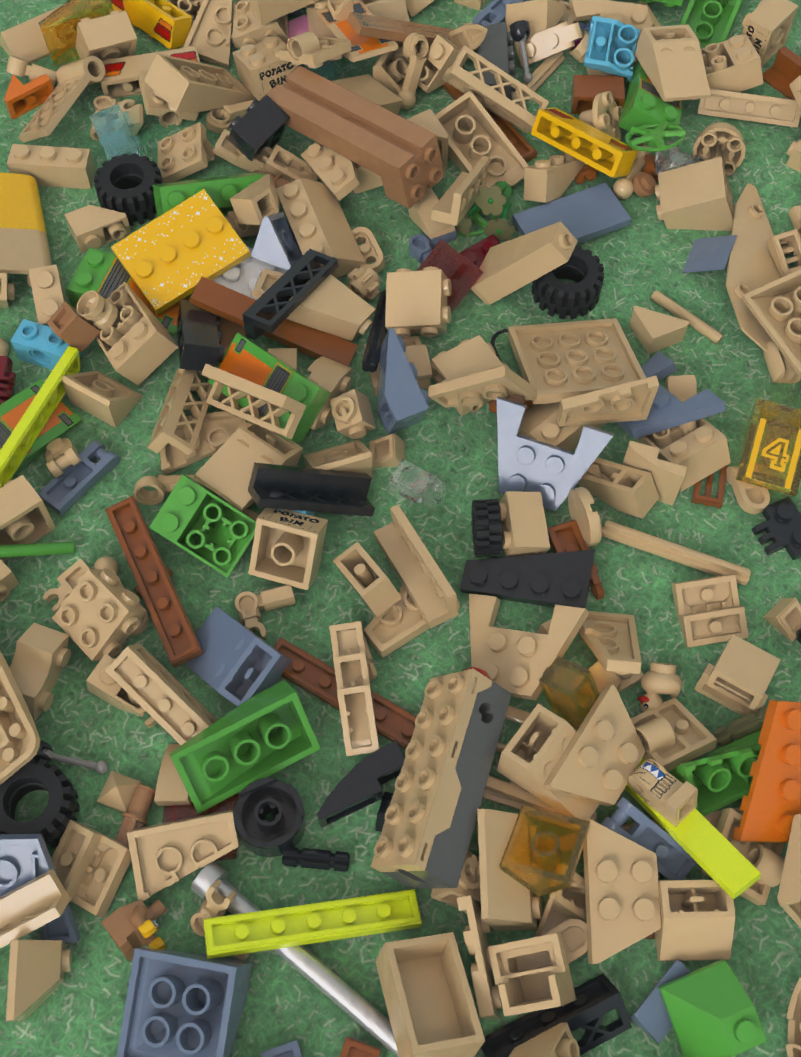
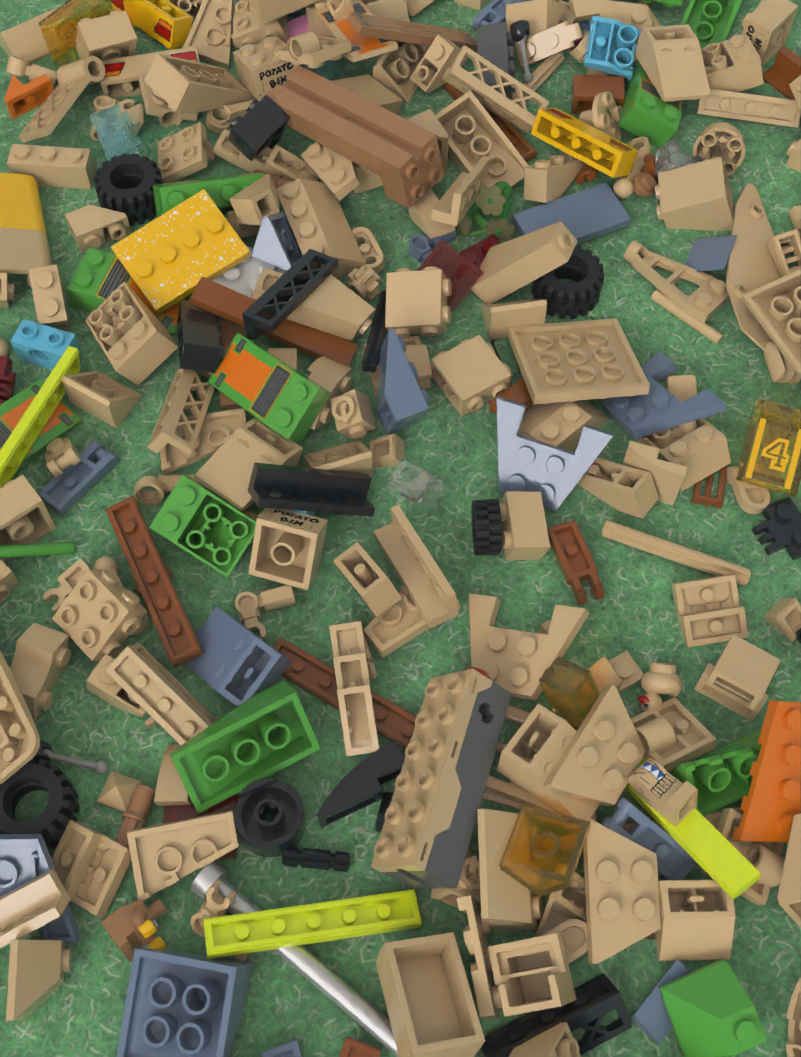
medium nougat panel [46,301,100,352] -> none
tan wheel [76,290,118,330] -> none
tan fence [201,364,306,439] -> none
tan piece [397,33,429,110] -> none
tan wing [428,365,537,408] -> none
tan plate [448,22,487,50] -> none
black wing [460,550,595,608] -> none
tan wing [557,375,659,426] -> none
tan tile [568,486,602,548] -> none
tan wing [578,611,642,675] -> none
bright green wheel [625,120,686,152] -> none
tan slope [629,305,689,354] -> none
olive axle [713,705,768,746] -> none
none -> tan slope [480,299,547,340]
none -> tan plate [624,240,730,323]

